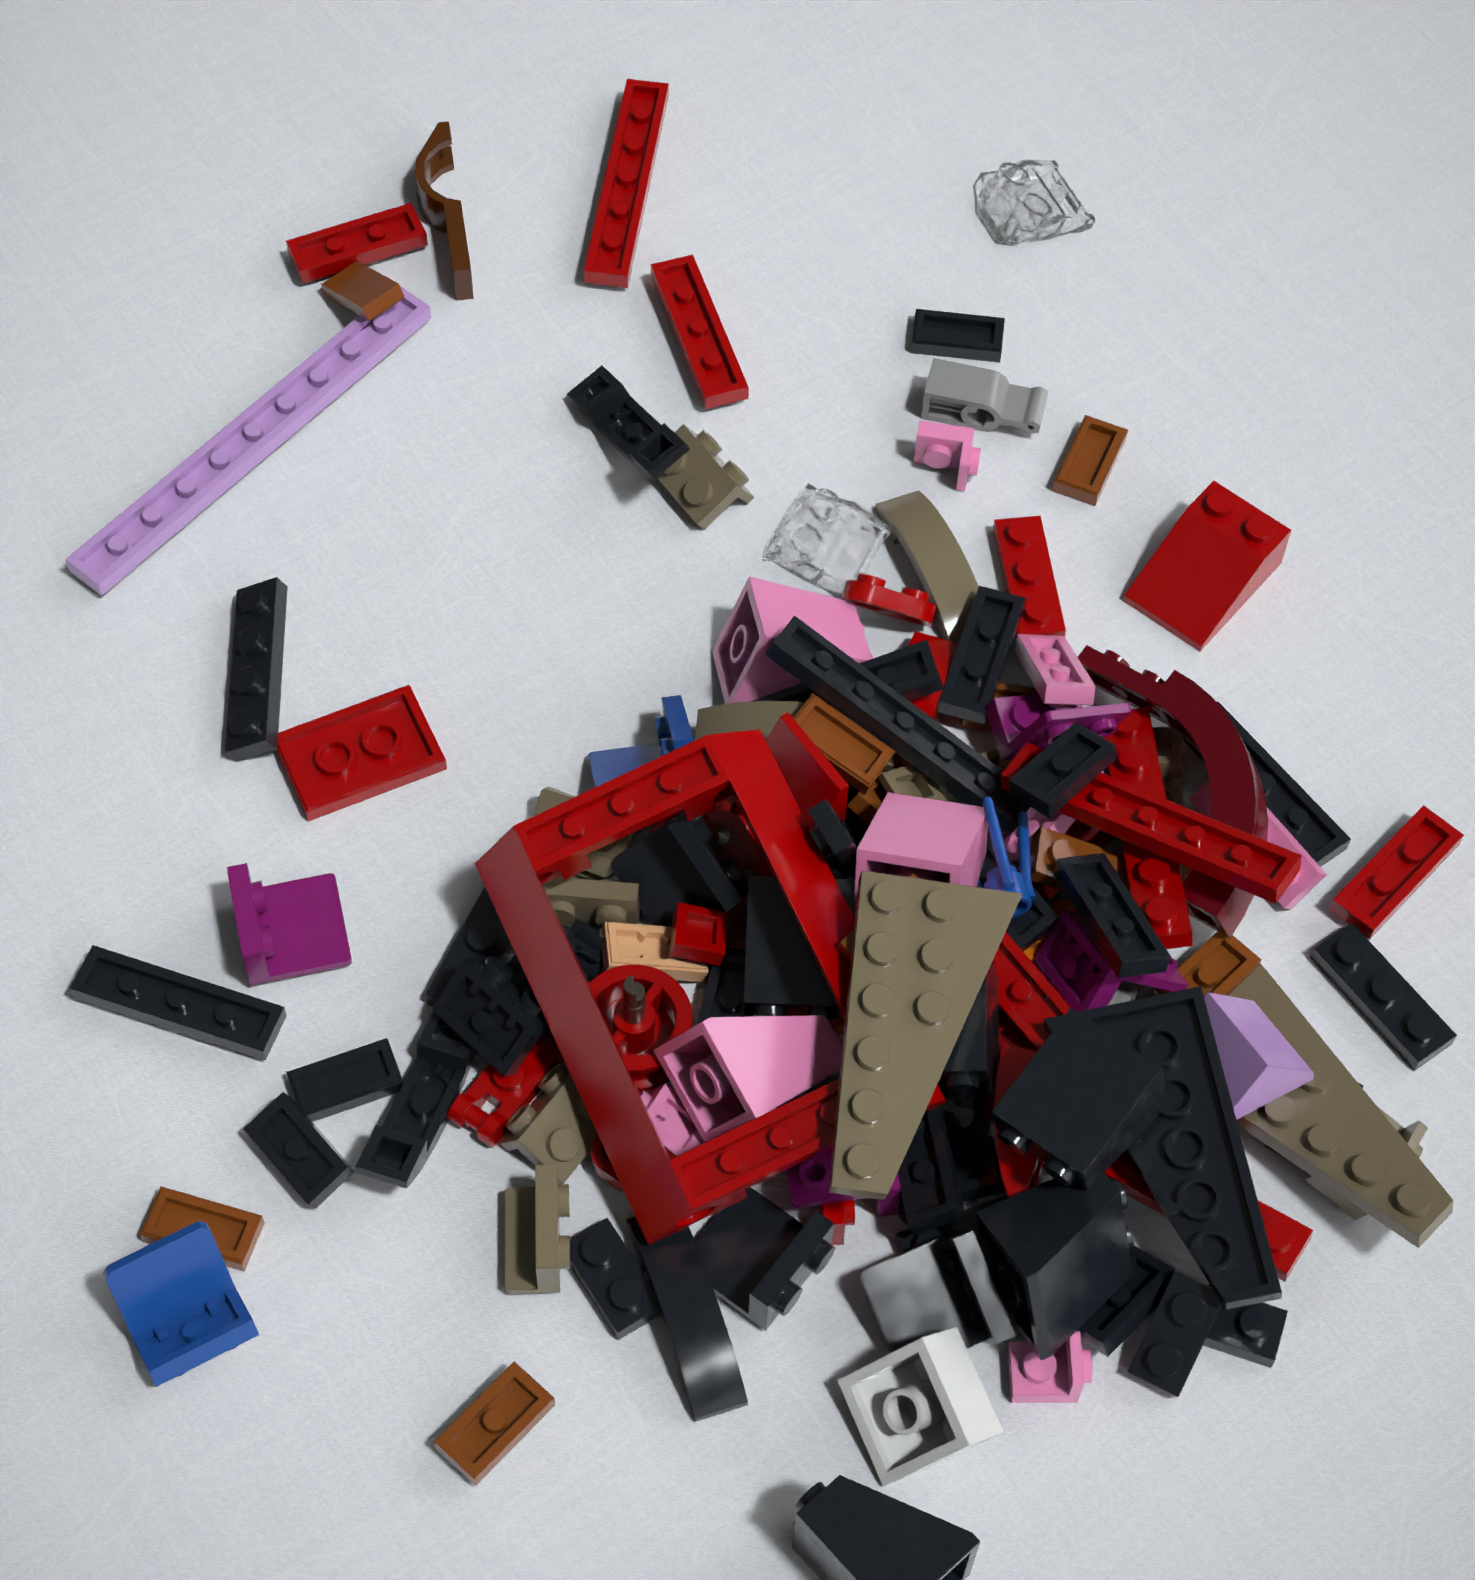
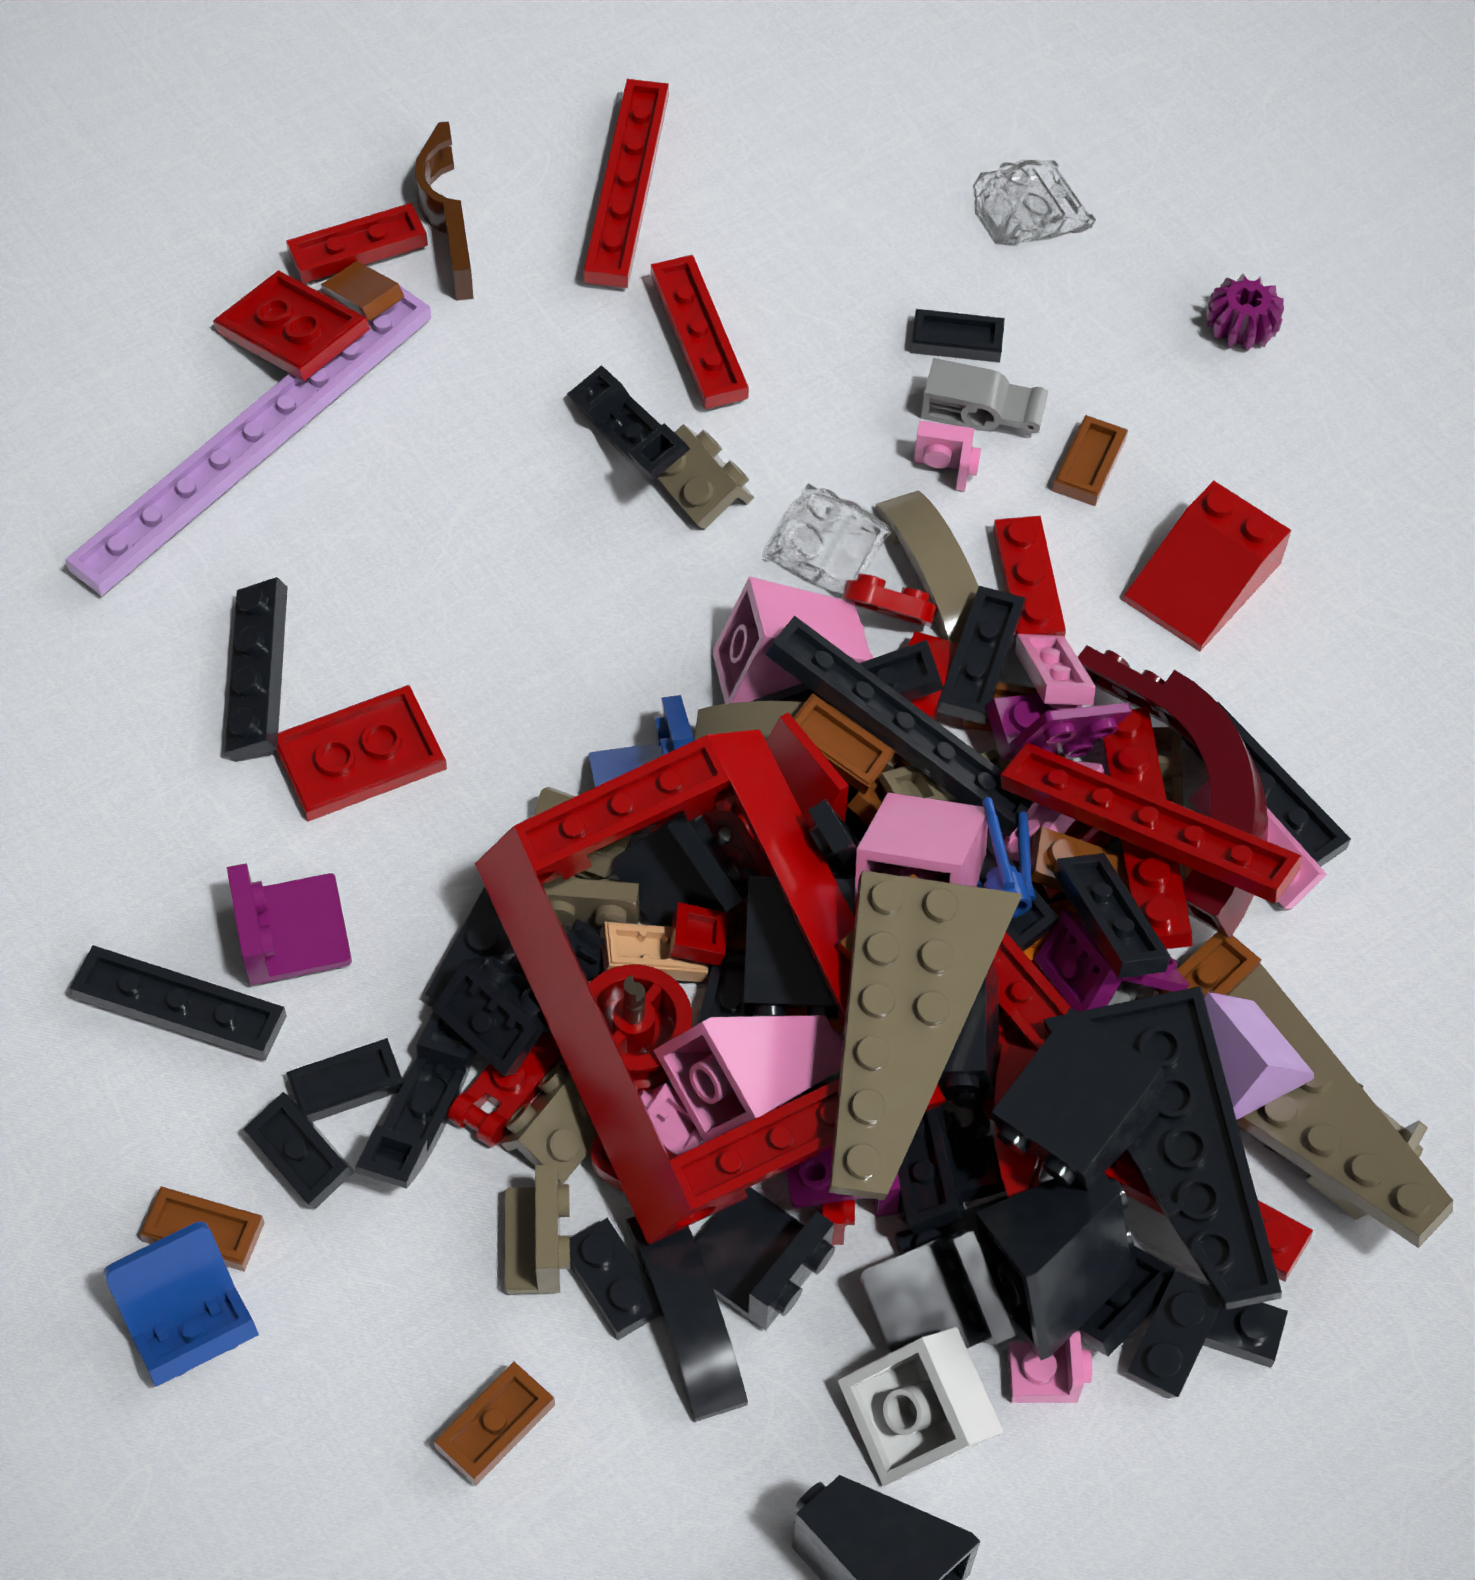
black plate [1009,722,1116,818] -> none
black plate [1310,923,1457,1071] -> none
red plate [1329,805,1464,940] -> none
none -> red tile [213,270,370,381]
none -> magenta gear [1206,273,1284,351]

